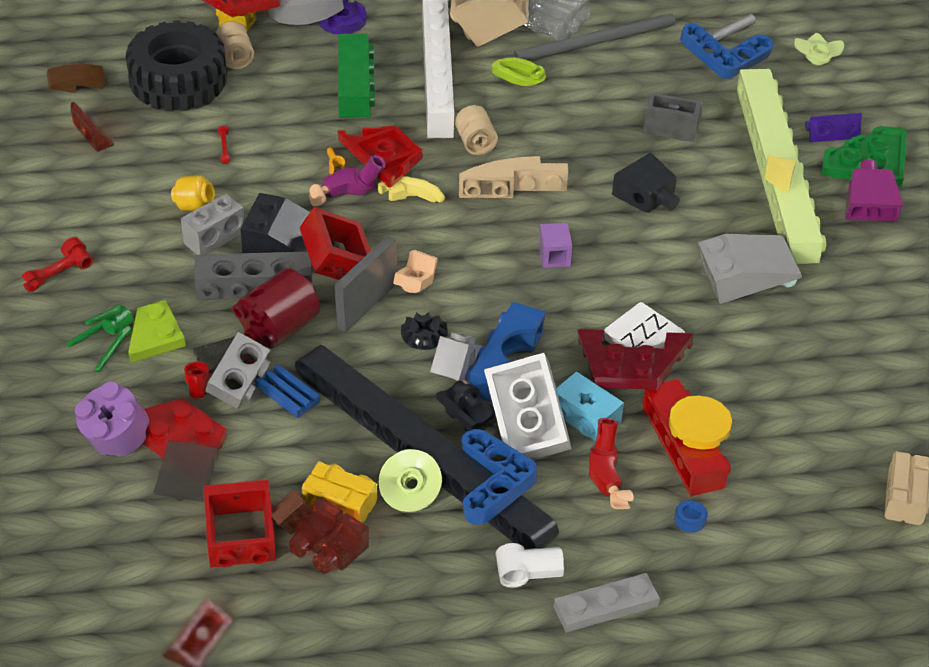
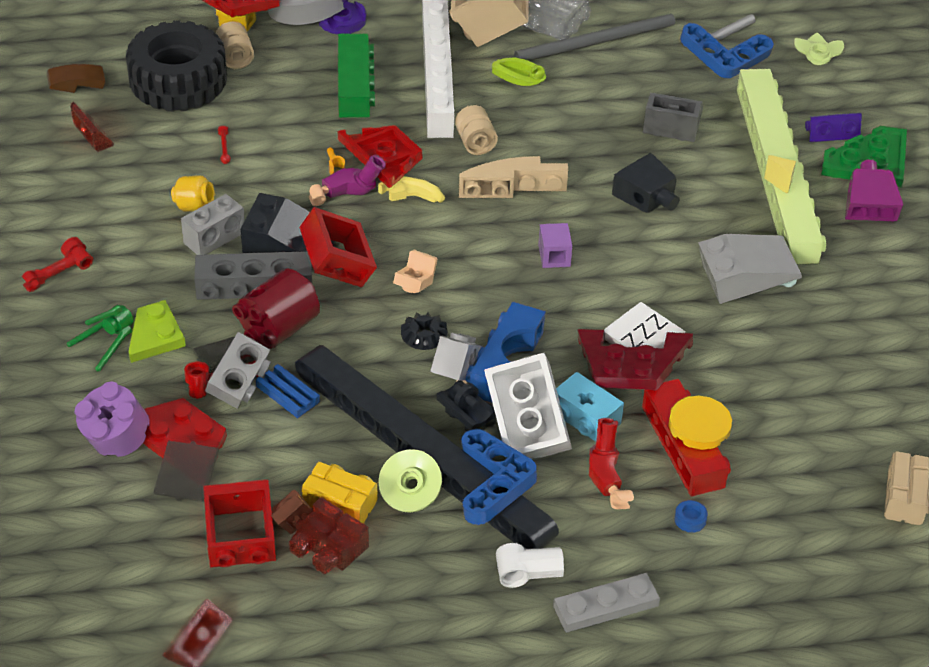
dark grey tile [334,236,398,332] -> none

